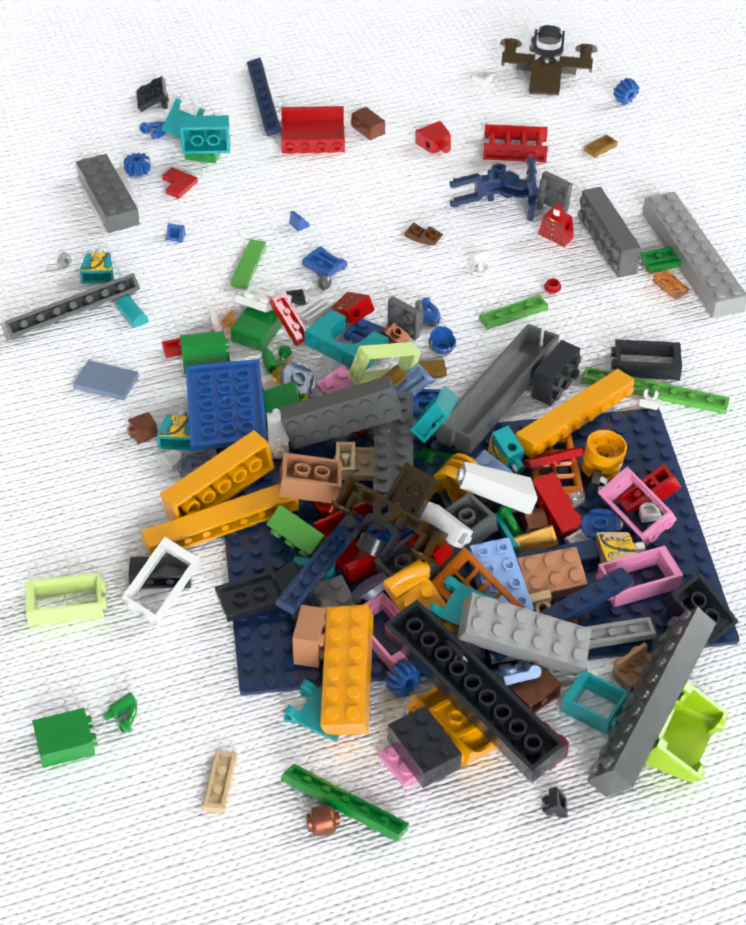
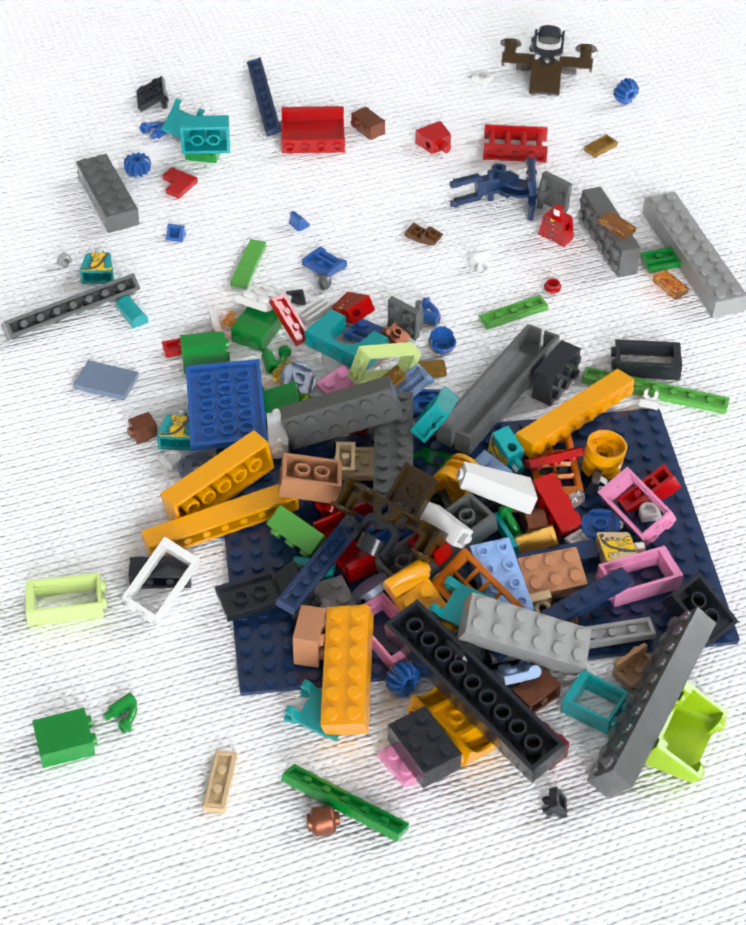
none -> clear orange tile [599,211,636,239]

